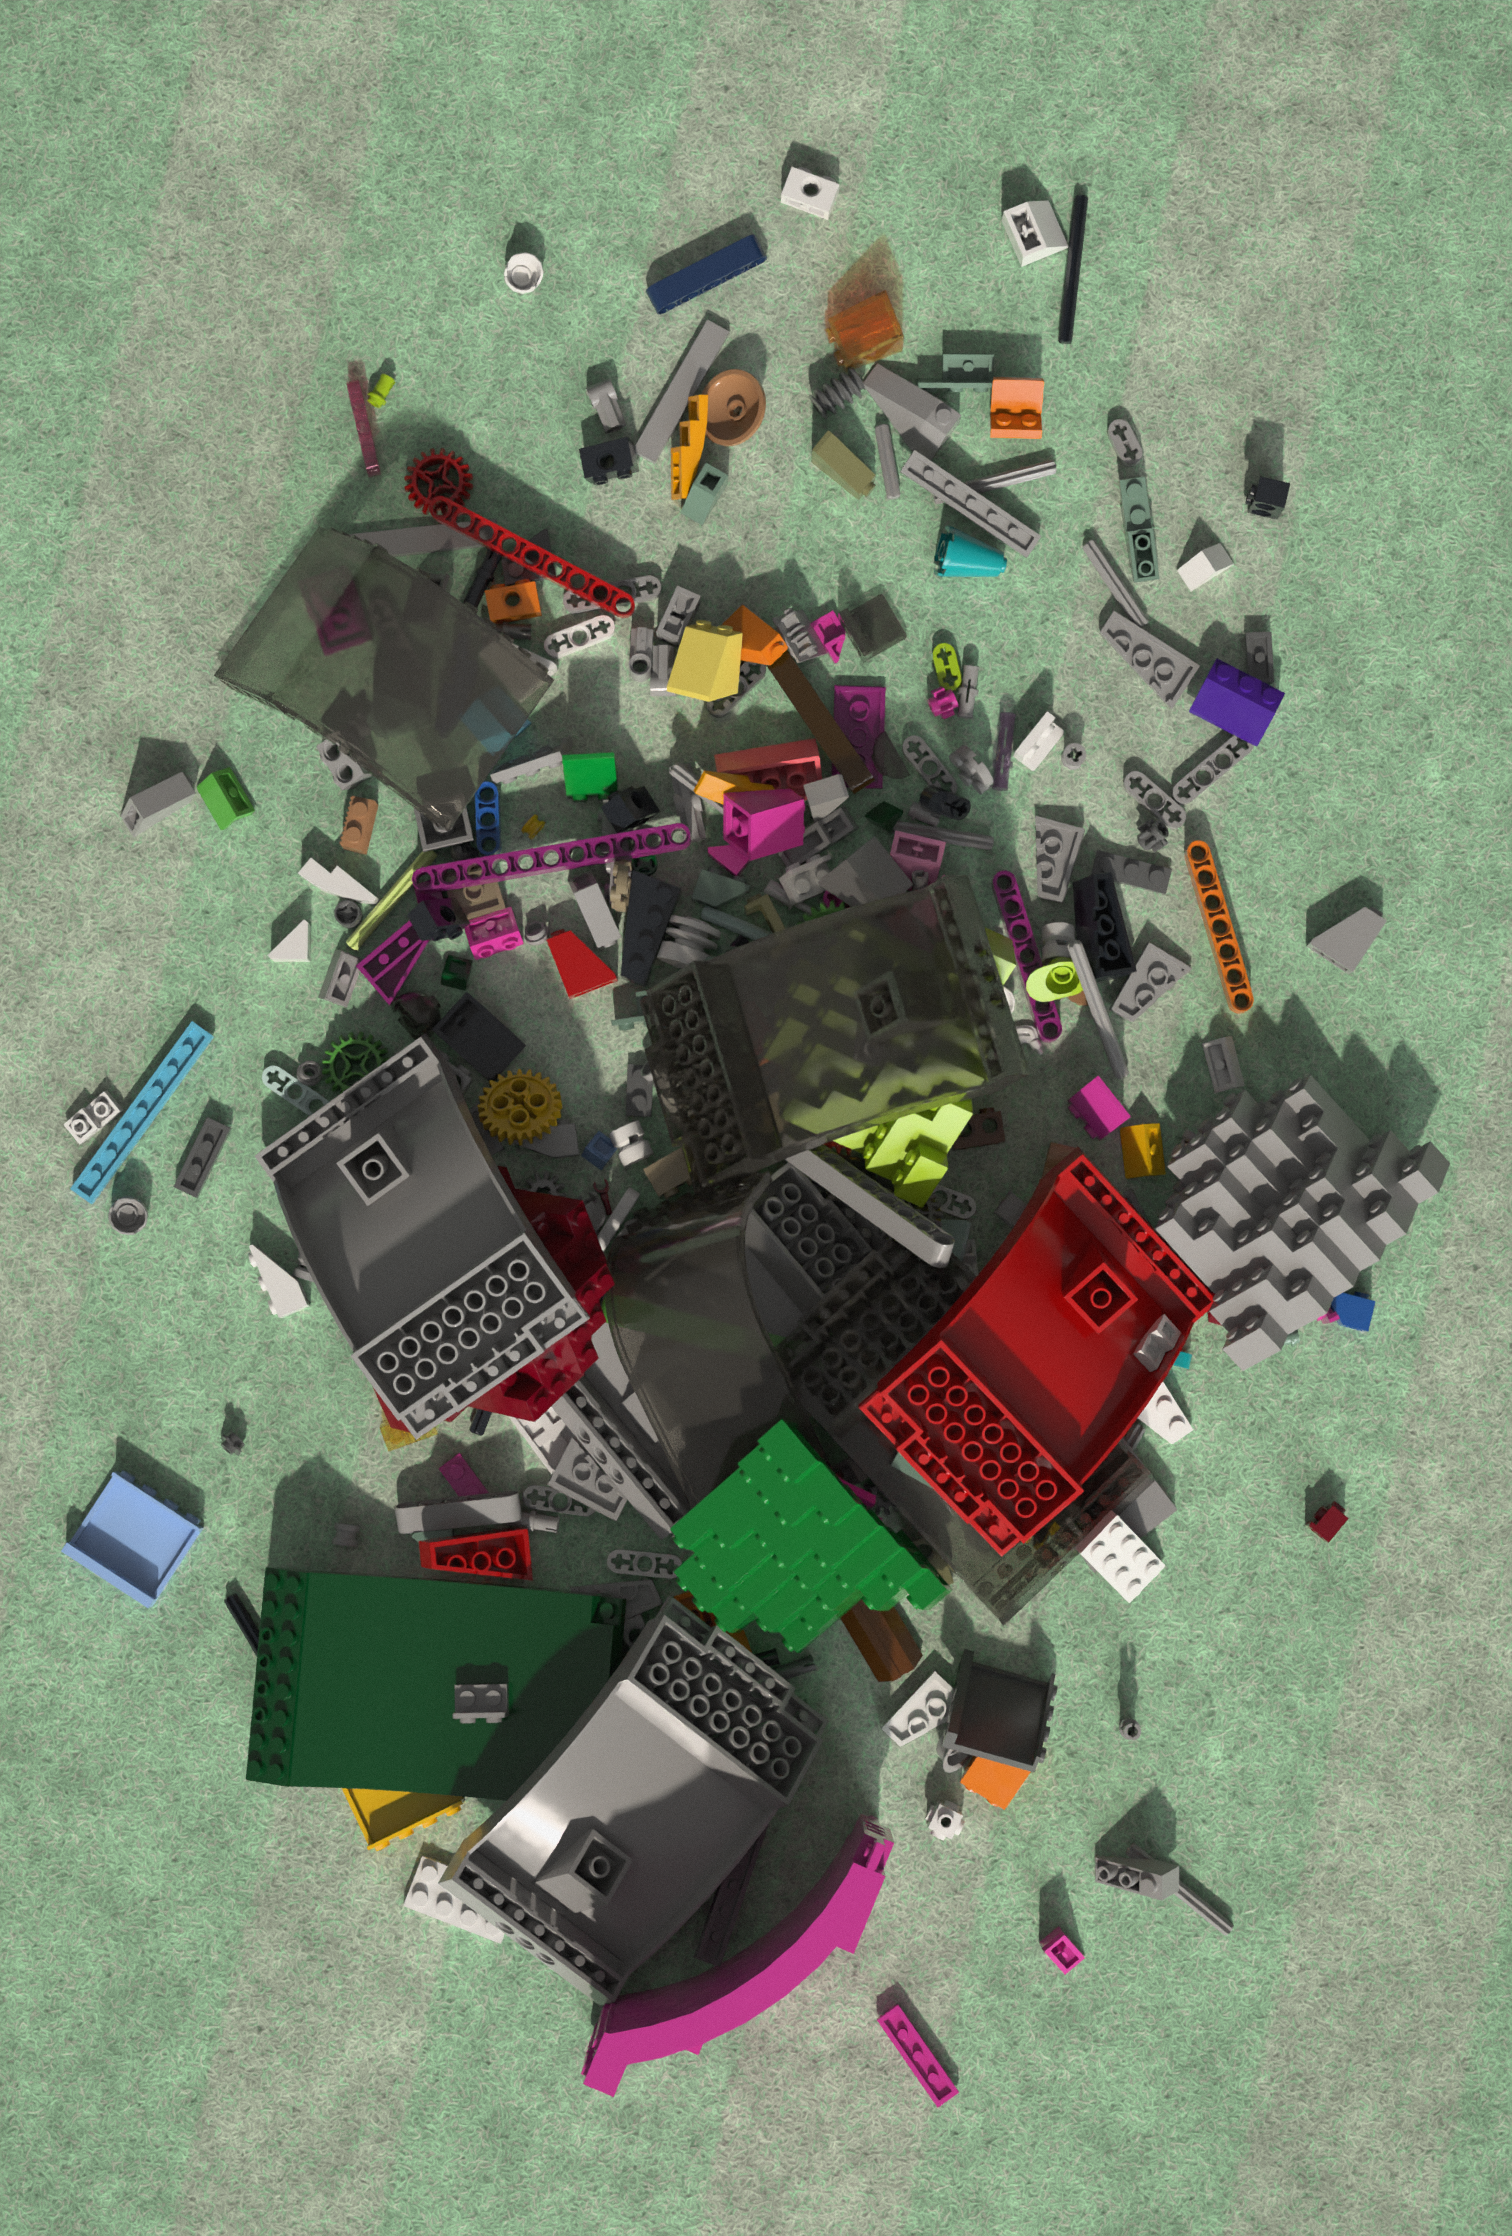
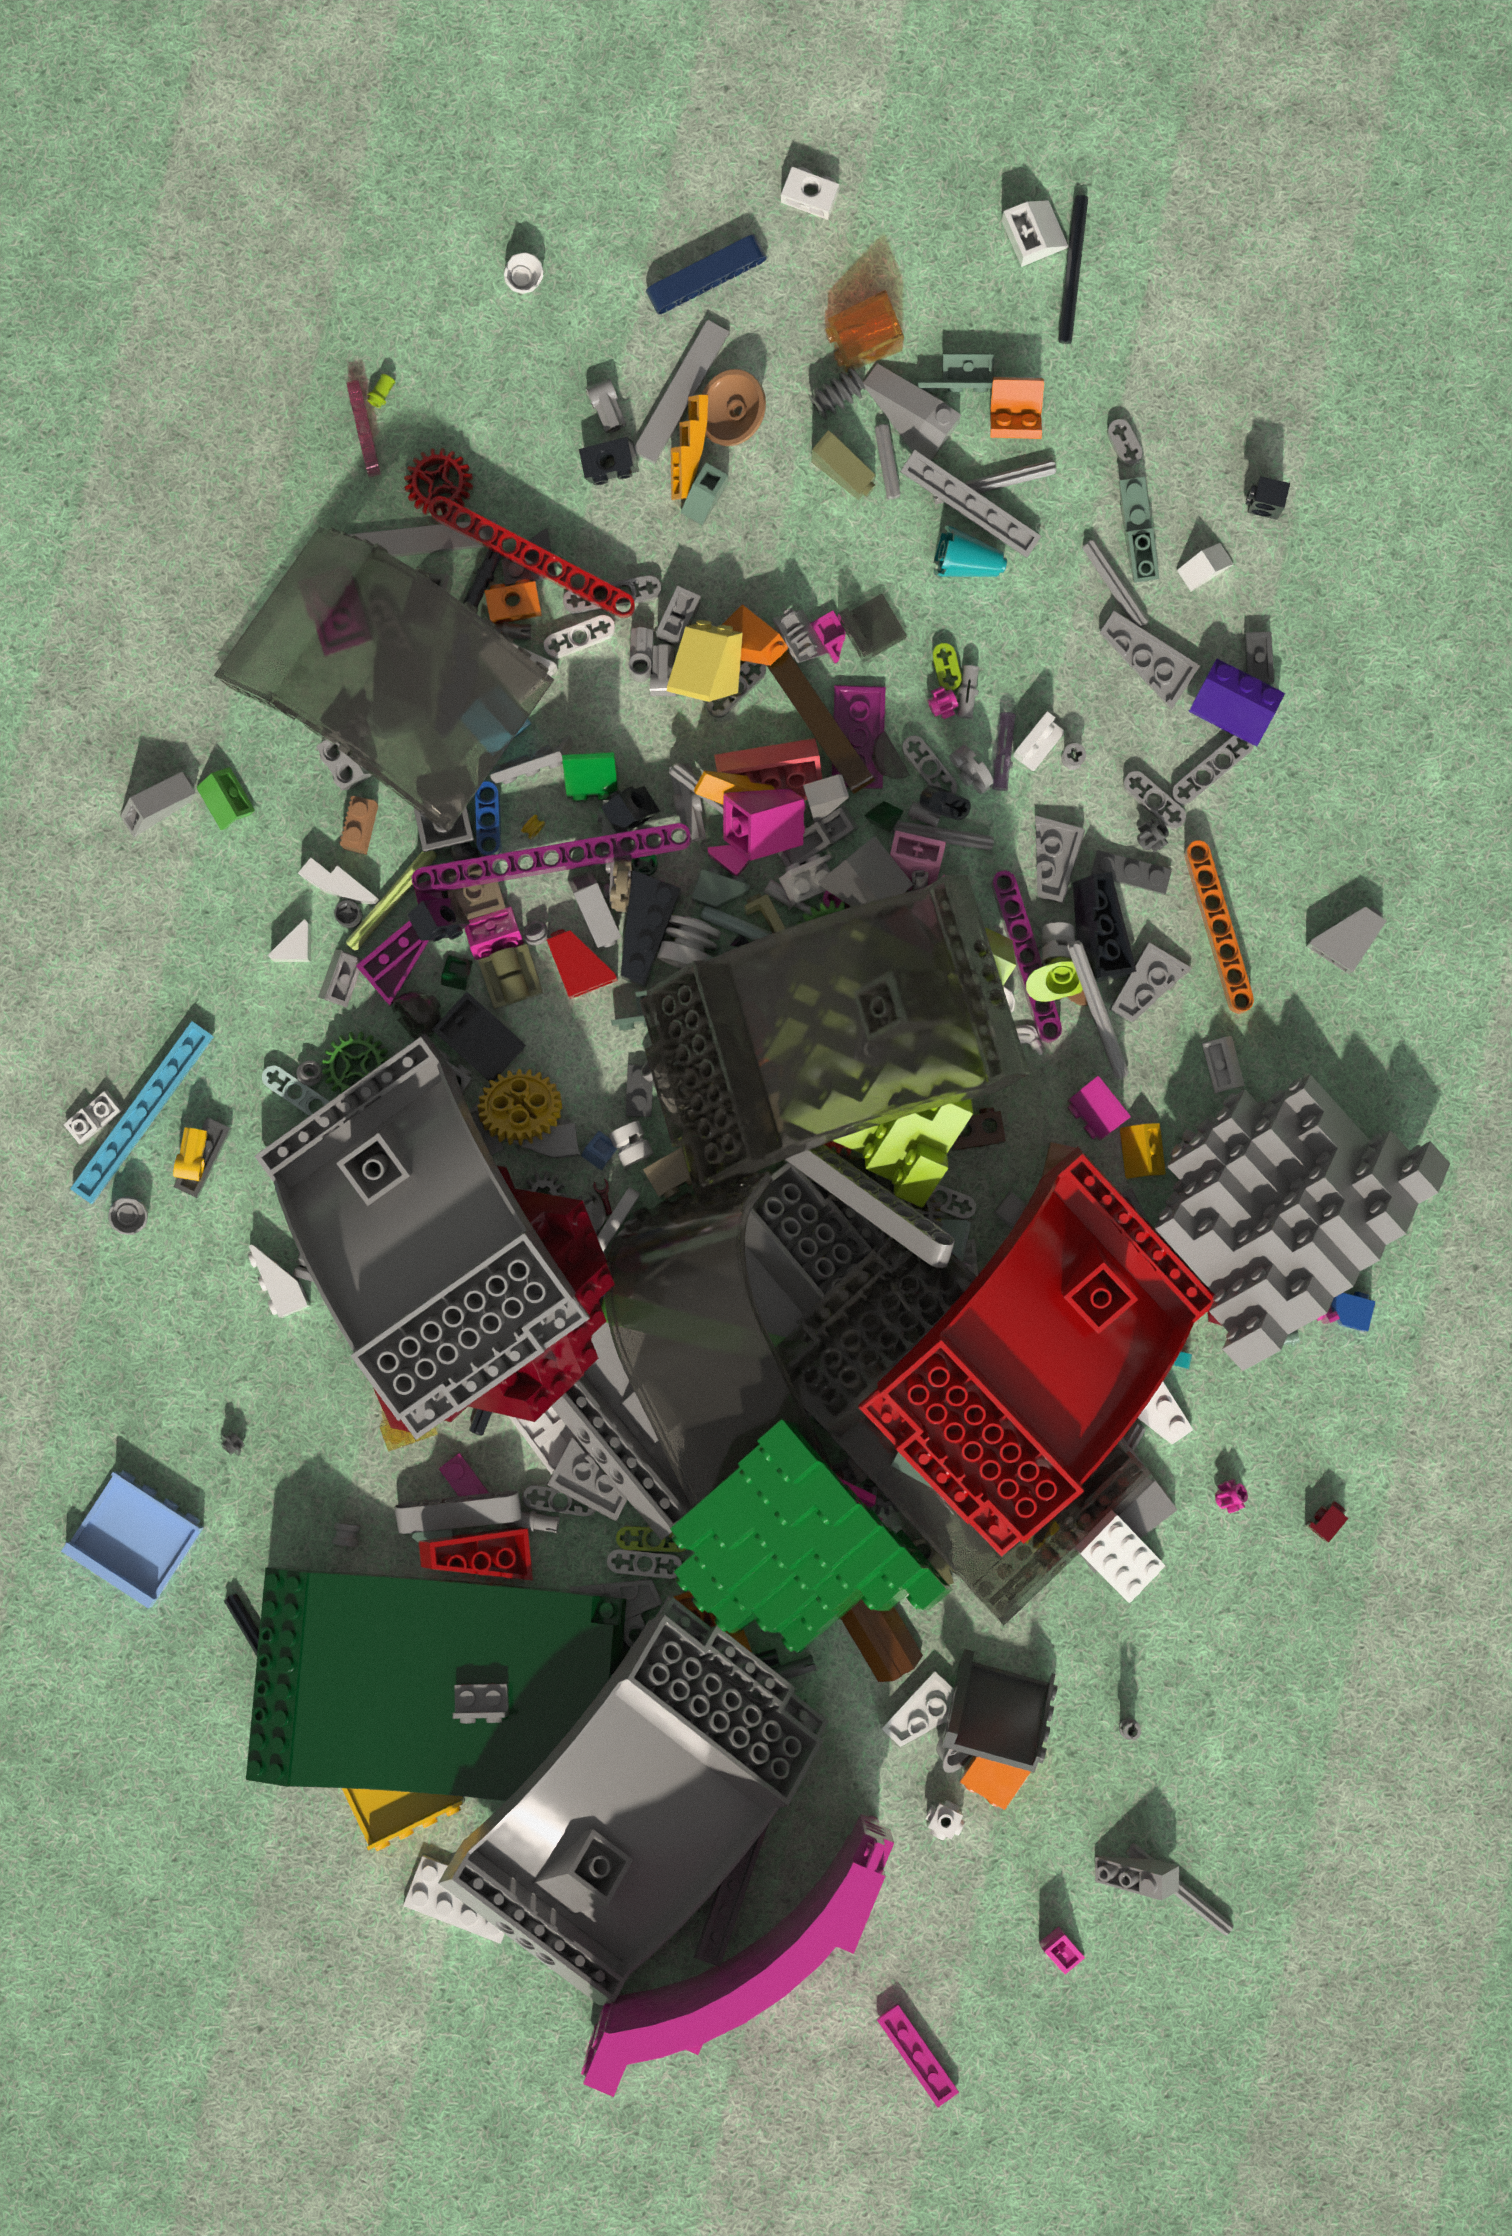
white slope [1133,1314,1181,1372] -> none
none -> yellow piece [173,1127,207,1181]
none -> olive plate [478,944,544,1010]
none -> lime beam [616,1526,687,1552]
none -> dark pink gear [1215,1479,1248,1514]

